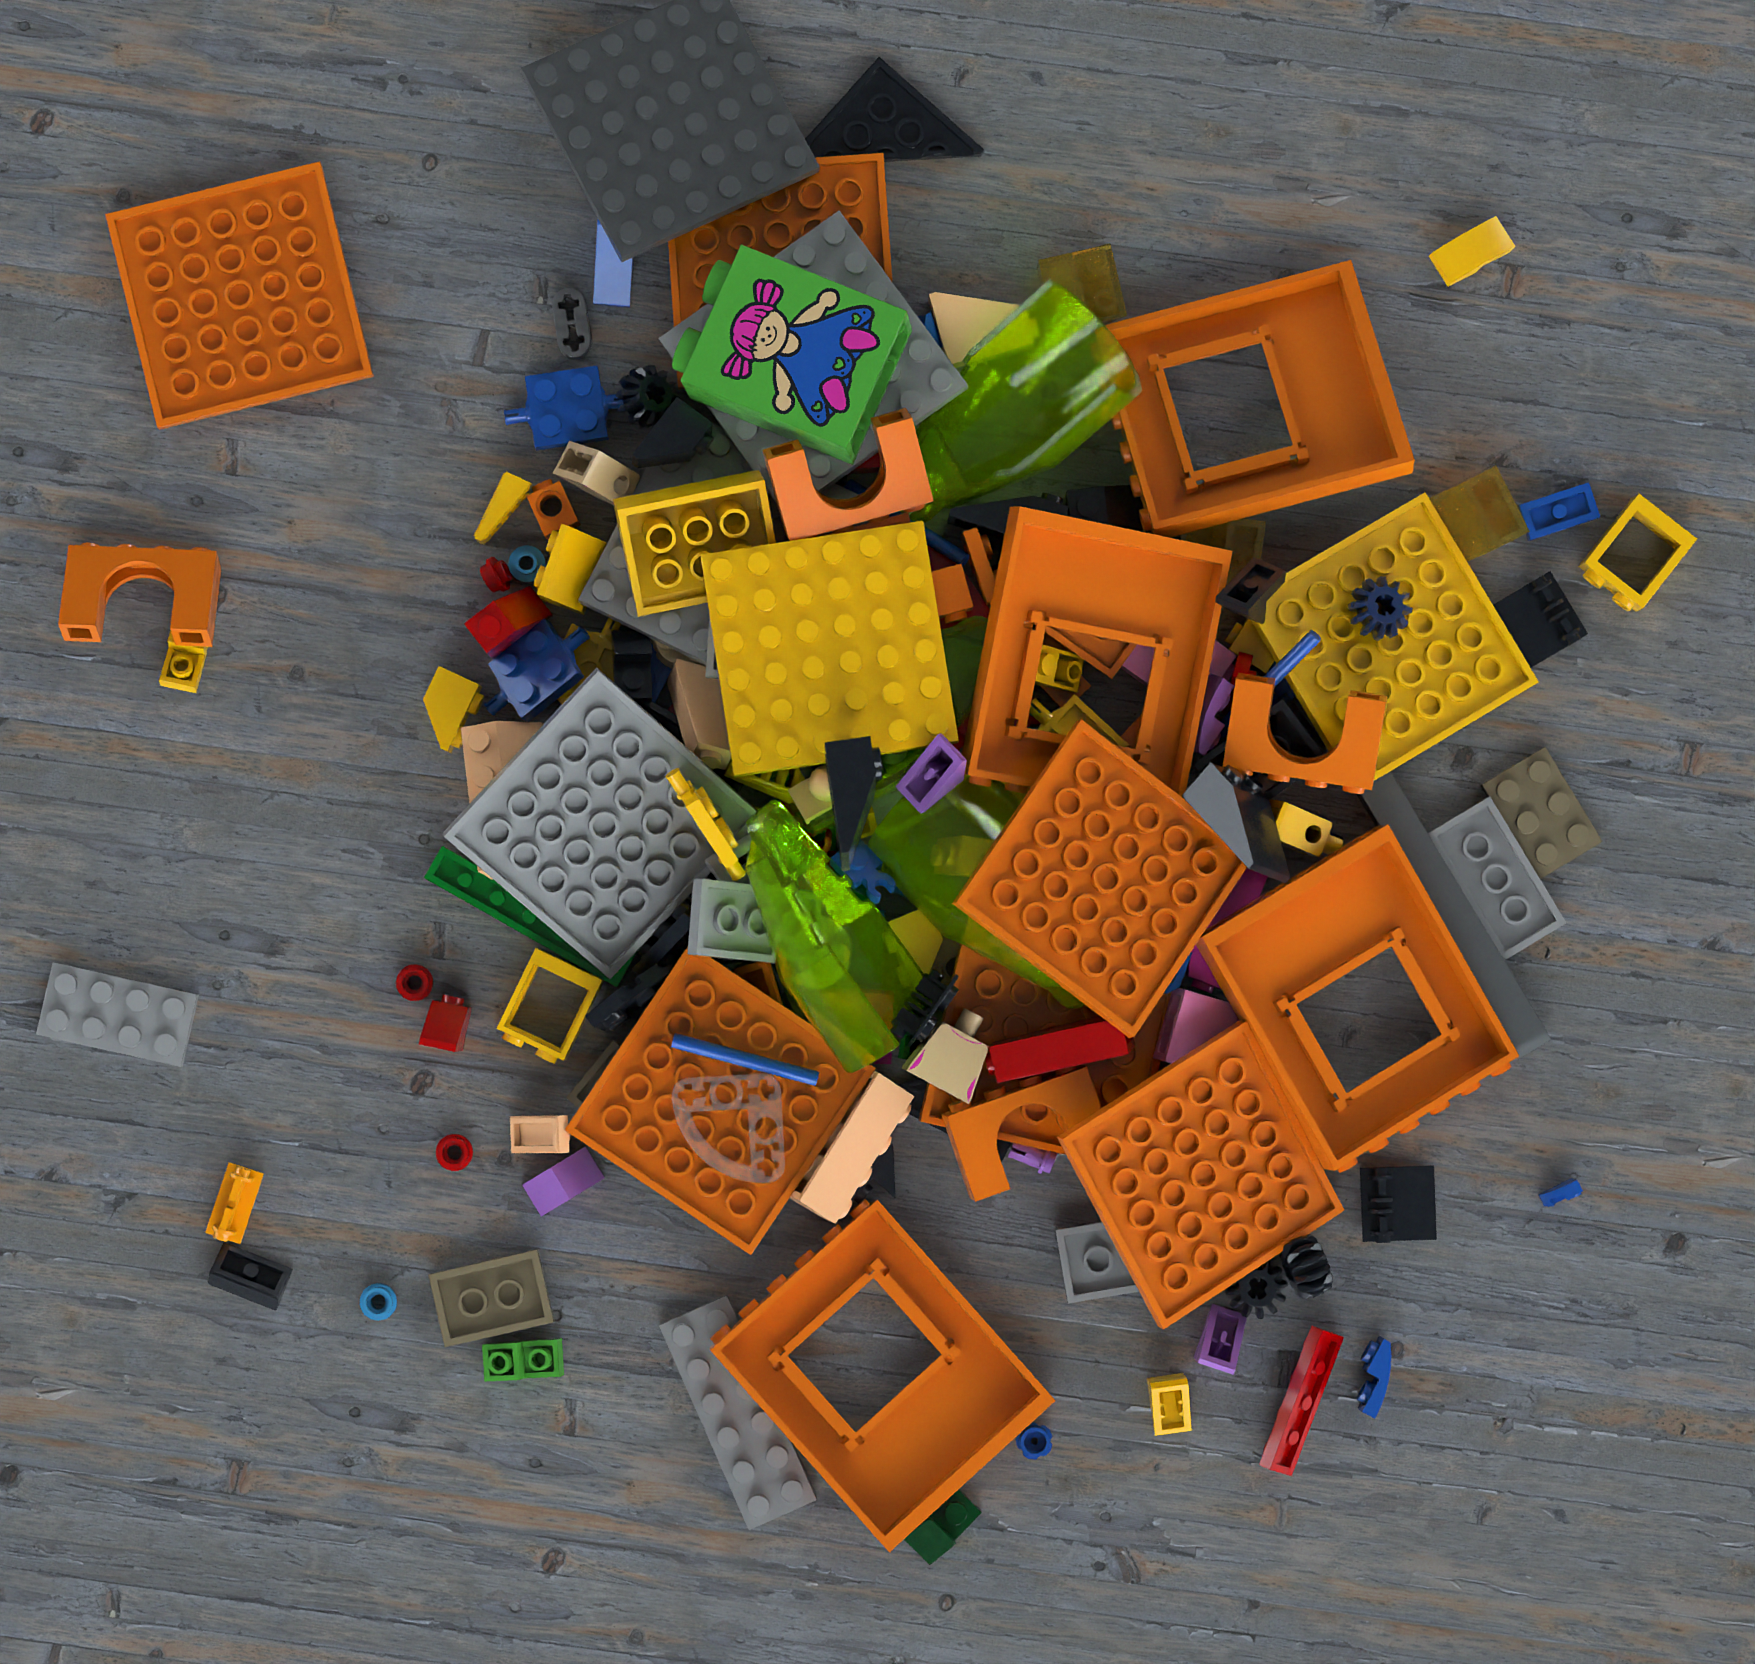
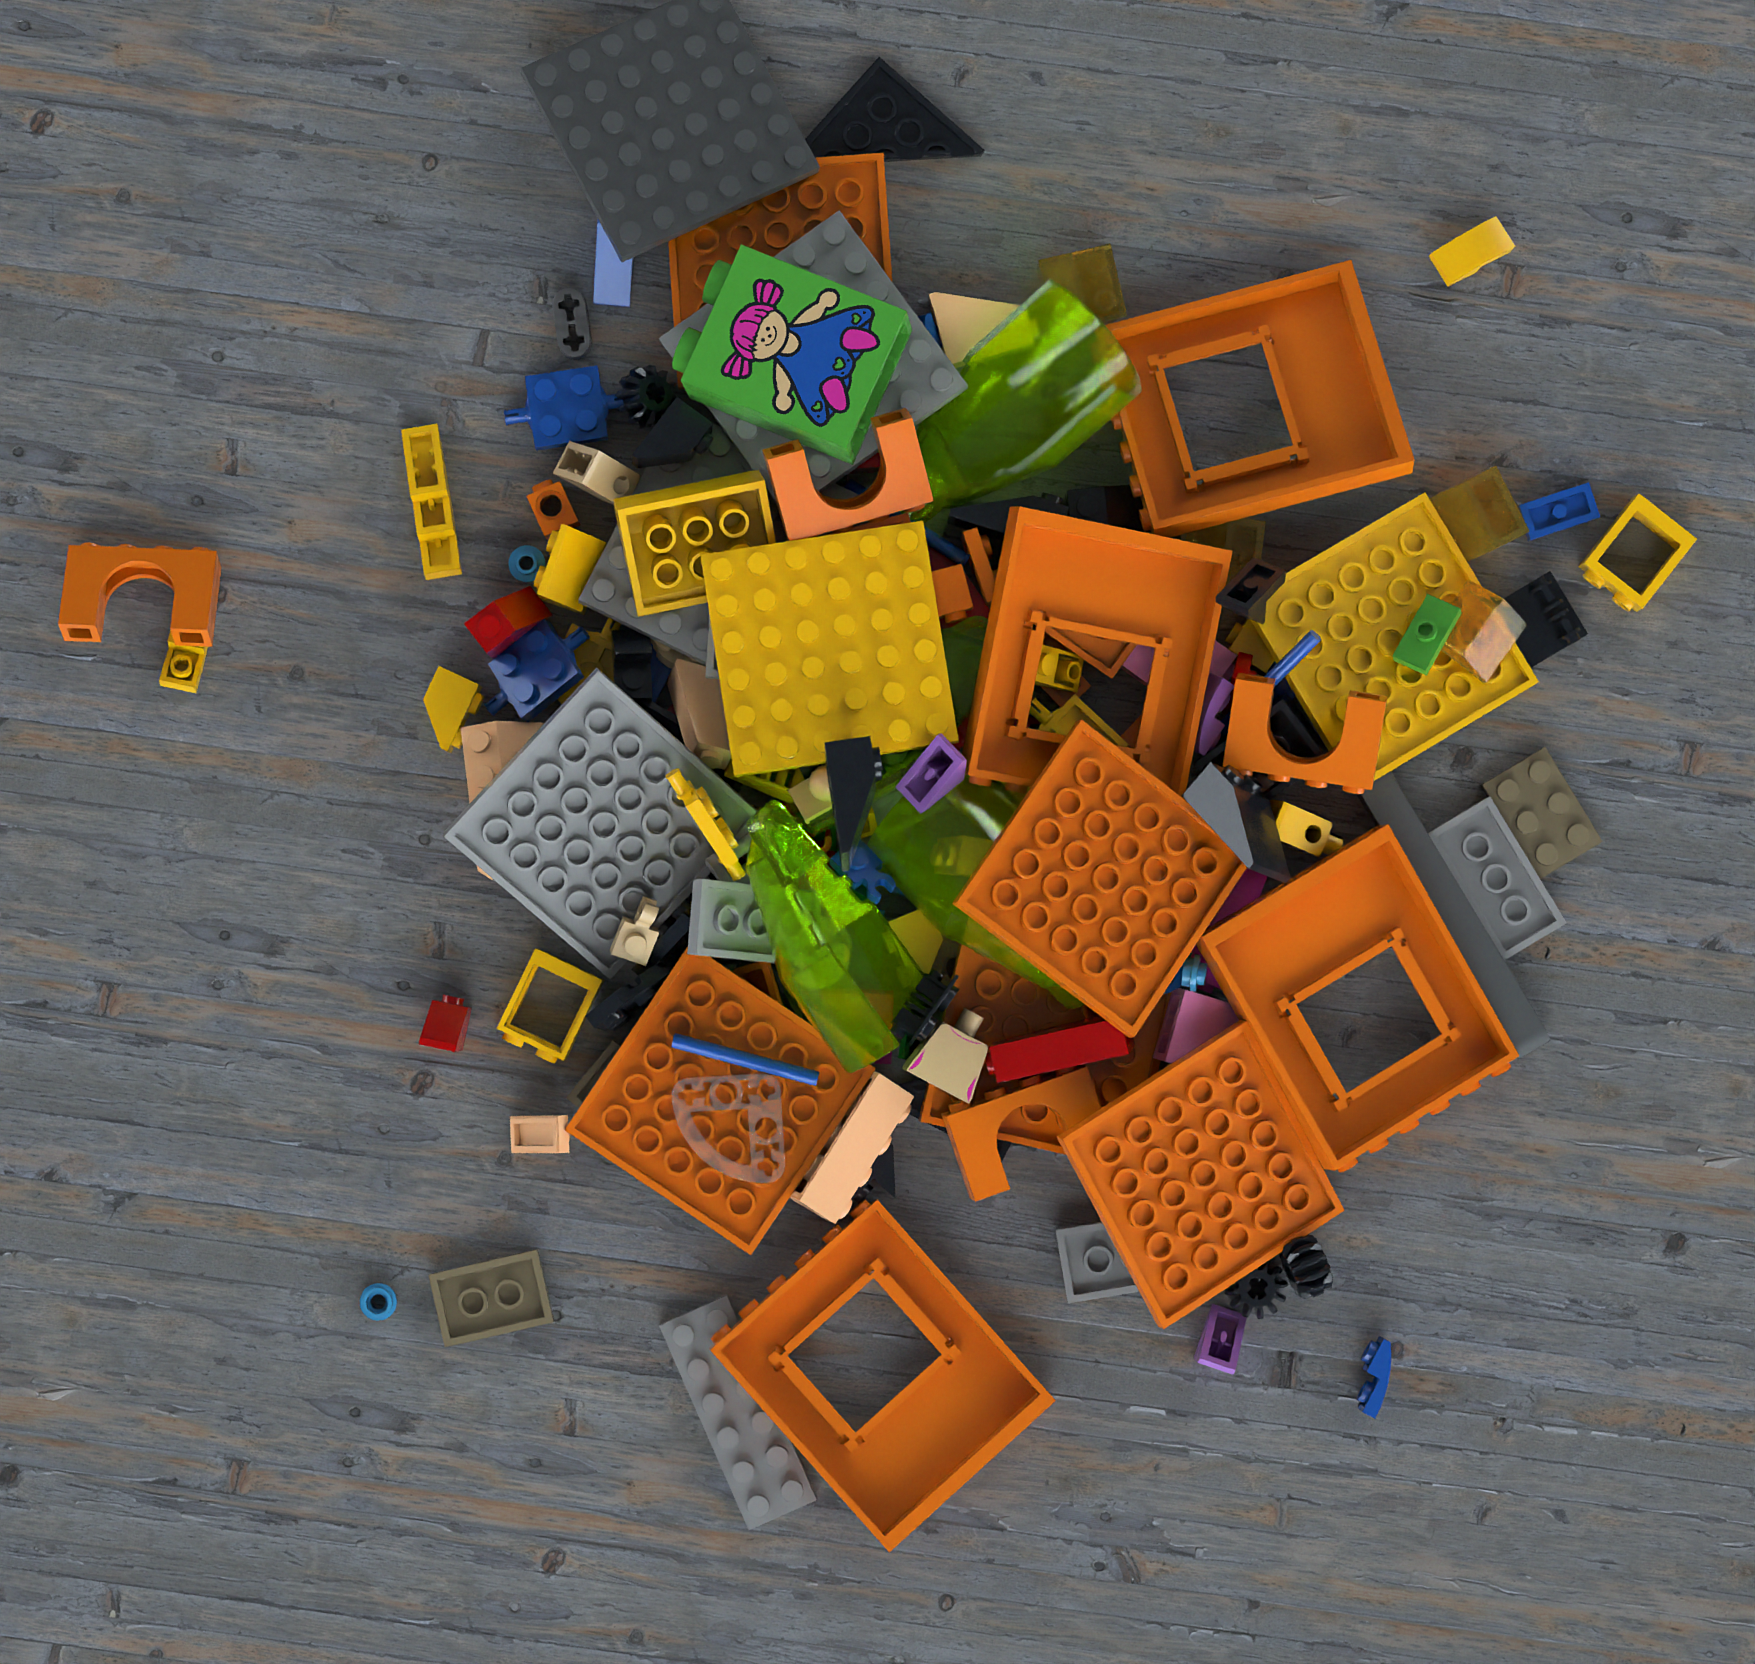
light grey plate [36,962,199,1067] -> none
orange plate [105,161,374,430] -> none
light orange hinge [205,1162,264,1244] -> none
black slope [208,1242,293,1310] -> none
red plate [396,964,434,1001] -> none
green plate [424,846,636,987] -> none
red plate [436,1134,473,1171] -> none
yellow slope [474,471,533,545] -> none
red plate [480,557,512,593] -> none
bright green slope [482,1338,564,1382] -> none
medium lavender slope [522,1146,605,1216] -> none
dark green slope [904,1489,982,1565] -> none
medium lavender pin [1008,1143,1058,1174] -> none
blue plate [1016,1422,1052,1460] -> none
yellow slope [1147,1373,1192,1436] -> none
red plate [1259,1325,1344,1476] -> none
dark blue gear [1347,576,1413,641] -> none
black hinge [1360,1165,1437,1243] -> none
blue tile [1538,1178,1583,1207] -> none
none -> yellow slope [401,423,462,580]
none -> tan plate [610,896,659,966]
none -> dark azure plate [1181,954,1207,992]
none -> bright green plate [1392,594,1462,675]
none -> clear yellow slope [1441,580,1527,683]

